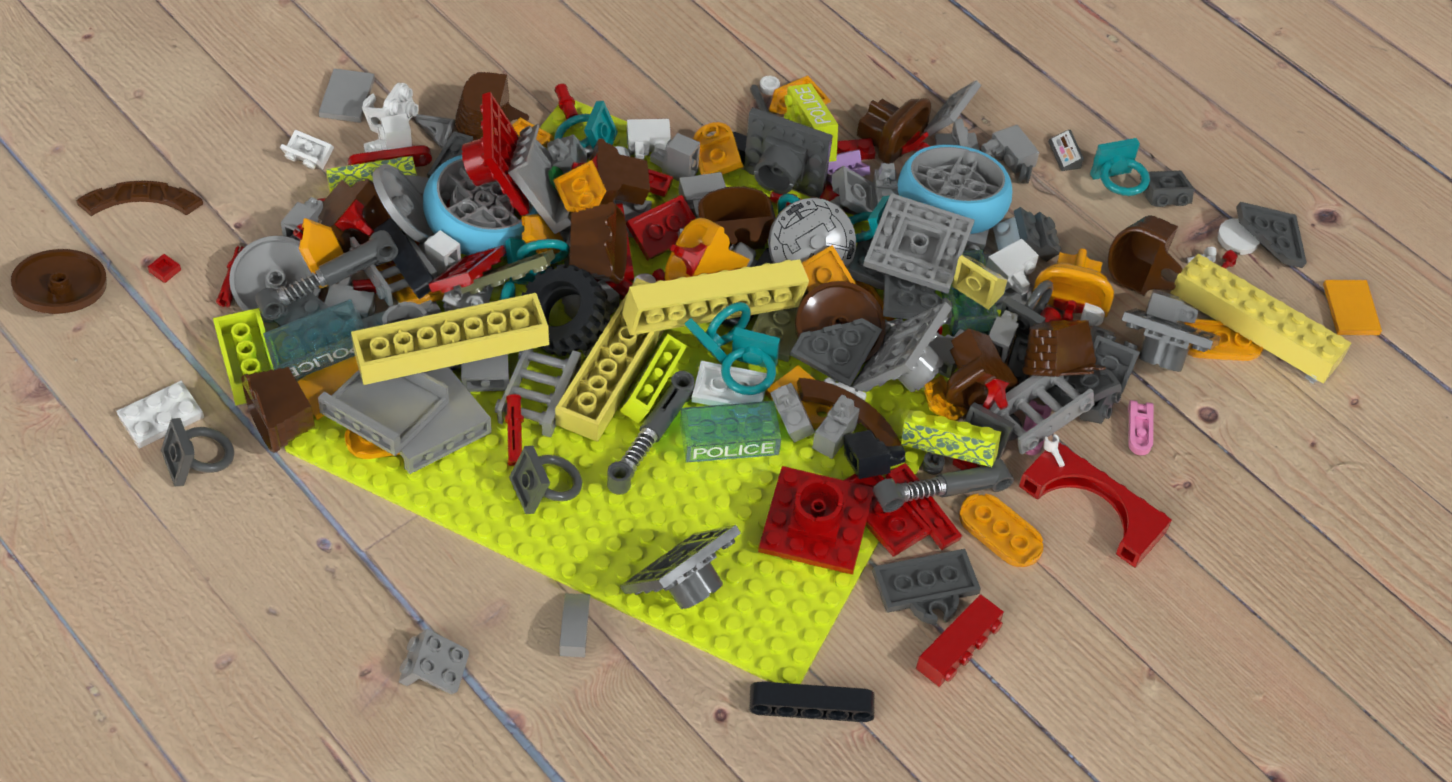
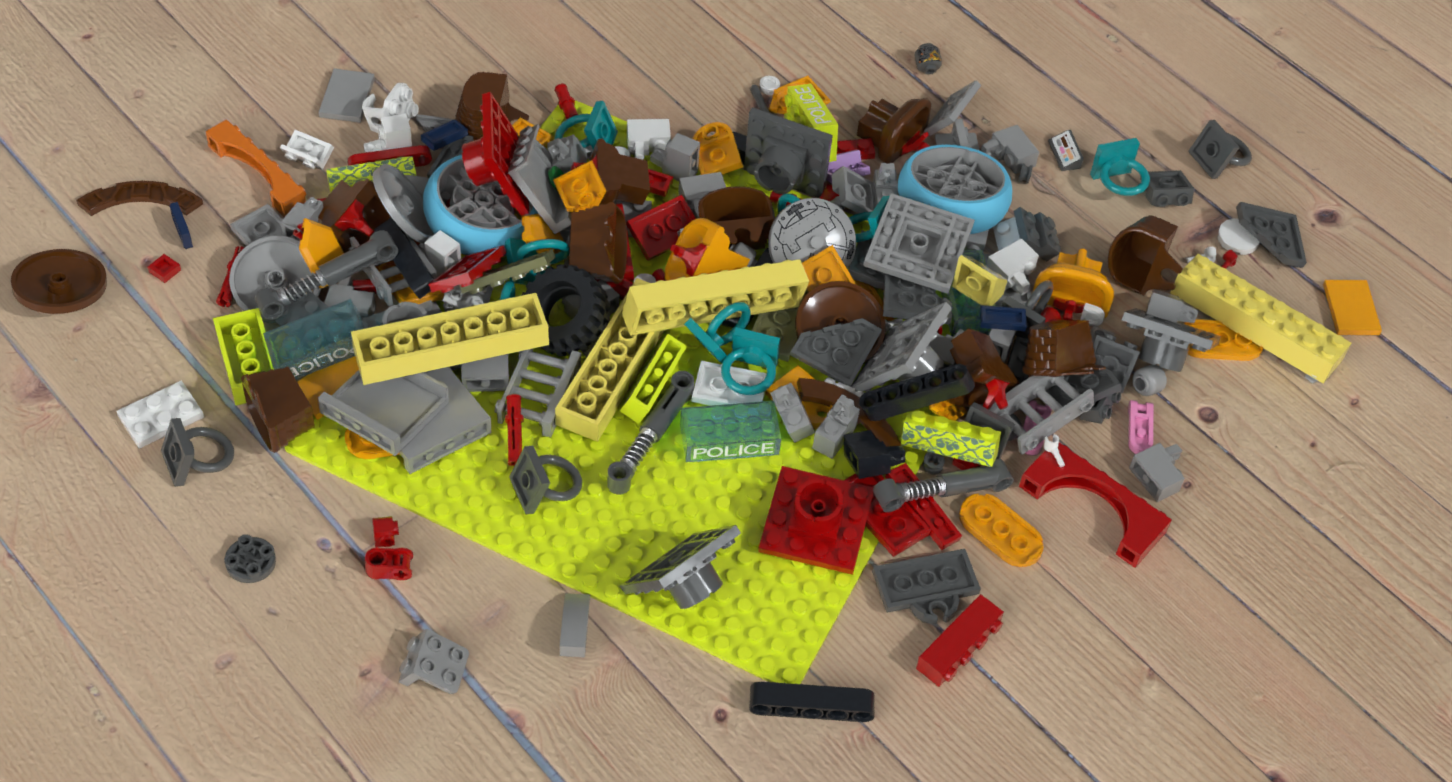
none -> dark blue tile [169,202,193,249]
none -> orange arch [205,119,306,218]
none -> dark grey tile [224,534,276,583]
none -> light grey plate [230,204,283,246]
none -> red piece [365,547,413,580]
none -> red plate [372,516,399,547]
none -> dark blue tile [421,119,468,151]
none -> black beam [859,364,975,421]
none -> dark grey head [914,43,942,75]
none -> dark blue tile [979,305,1027,331]
none -> light grey hinge [1129,443,1185,502]
none -> light grey head [1133,364,1167,396]
none -> dark grey tile [1188,120,1252,179]

